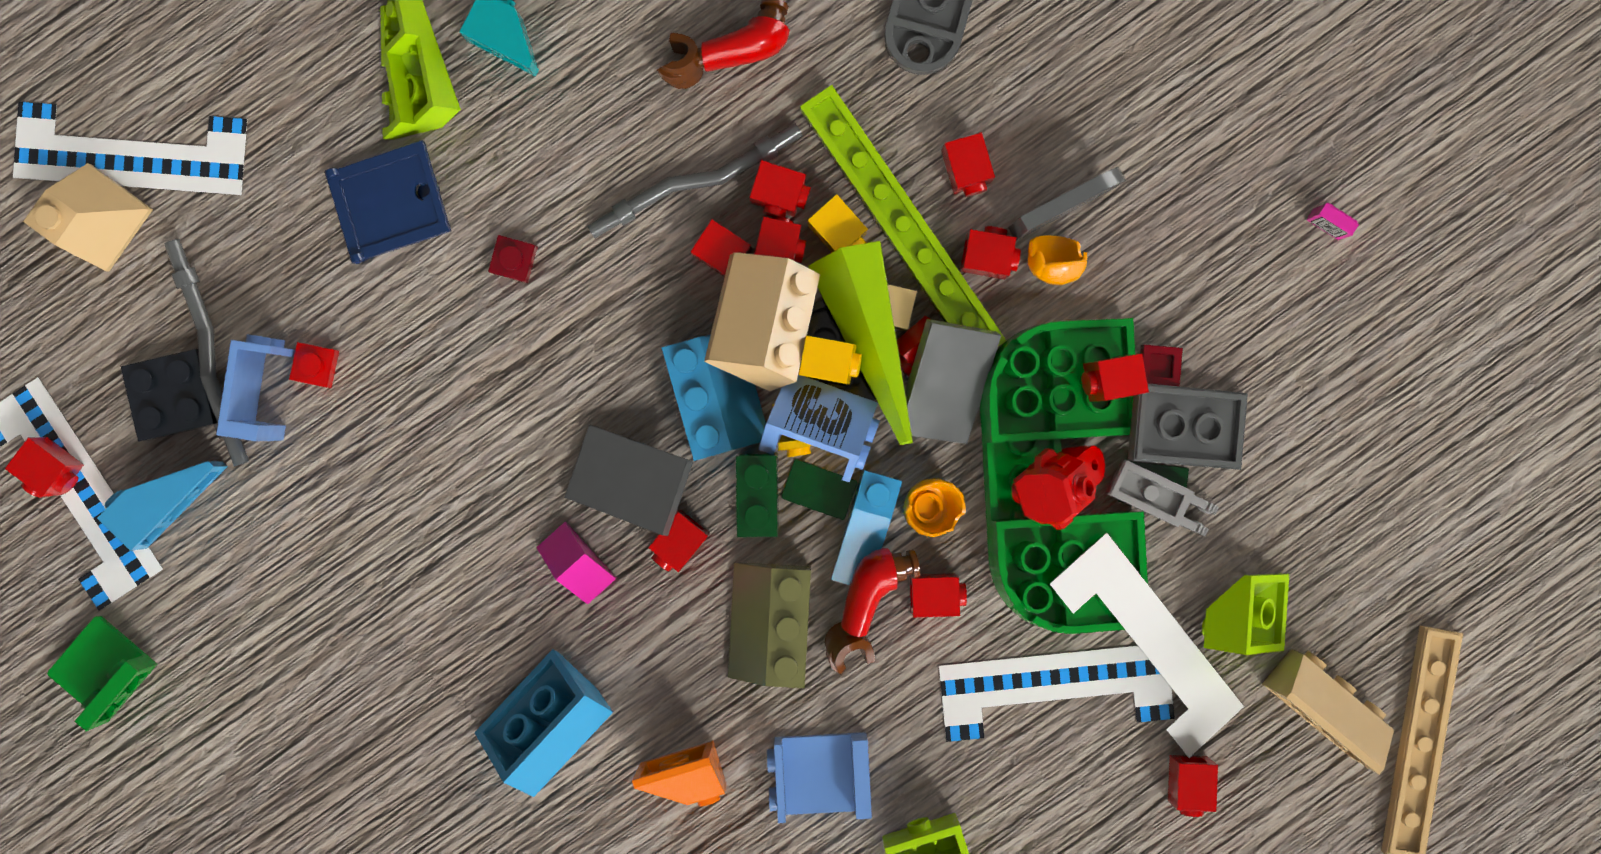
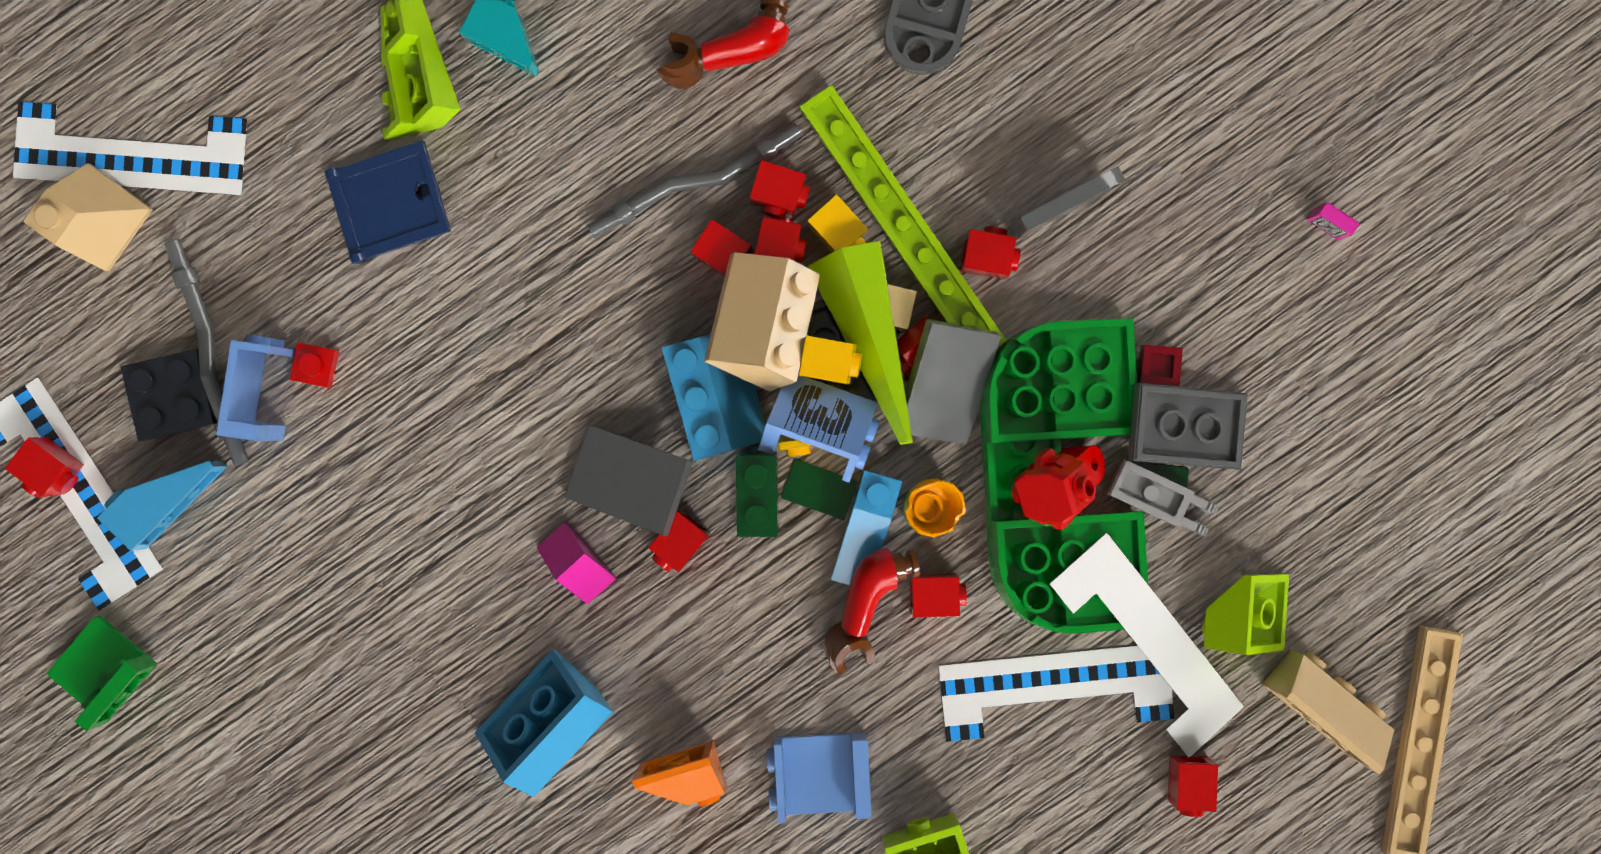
dark red plate [488,235,538,284] -> none
olive slope [728,562,811,688] -> none
red brick [941,132,995,197] -> none
light orange hair [1027,235,1087,285] -> none
red brick [1081,353,1149,402] -> none

